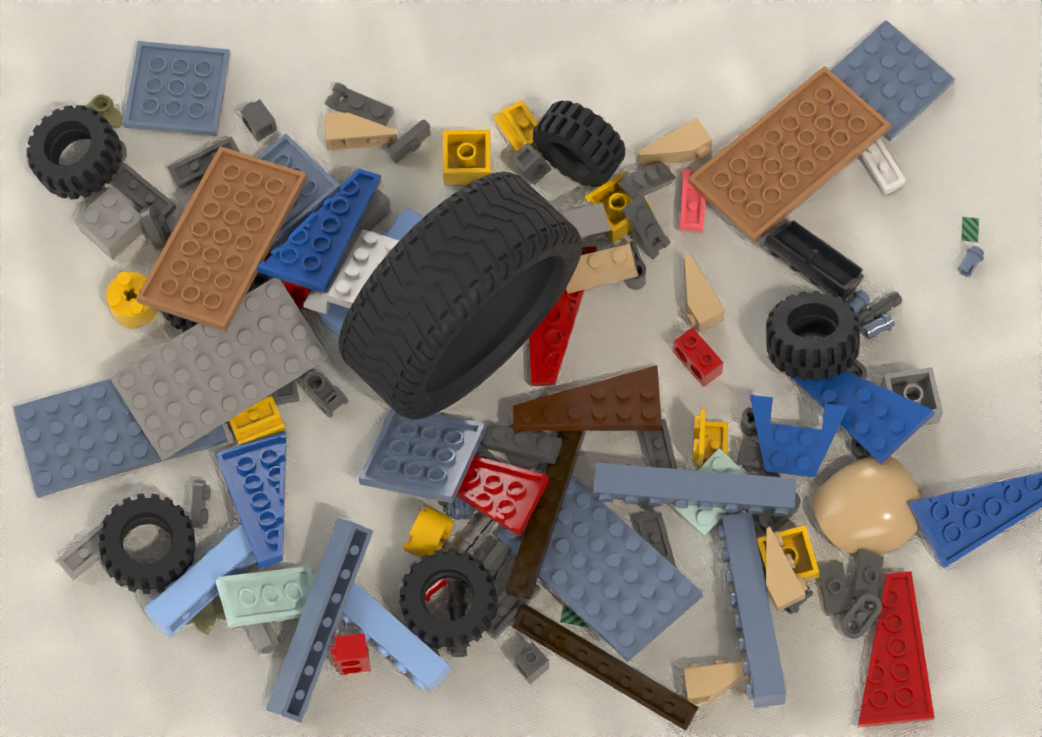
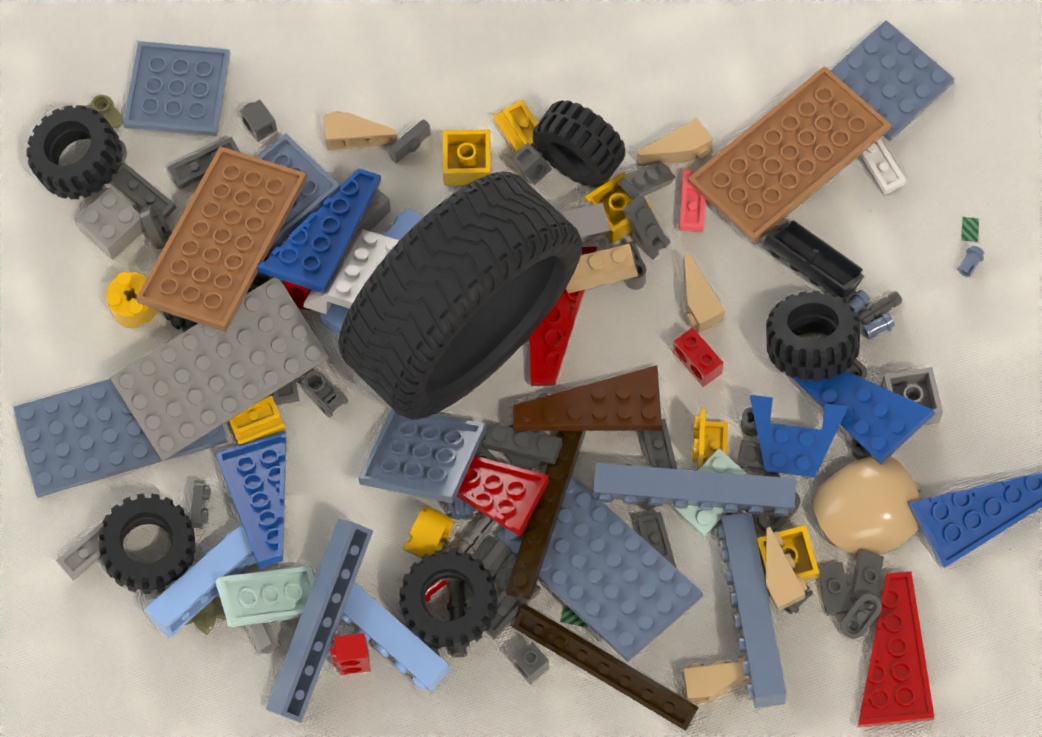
dark grey plate [325,83,394,126] -> none

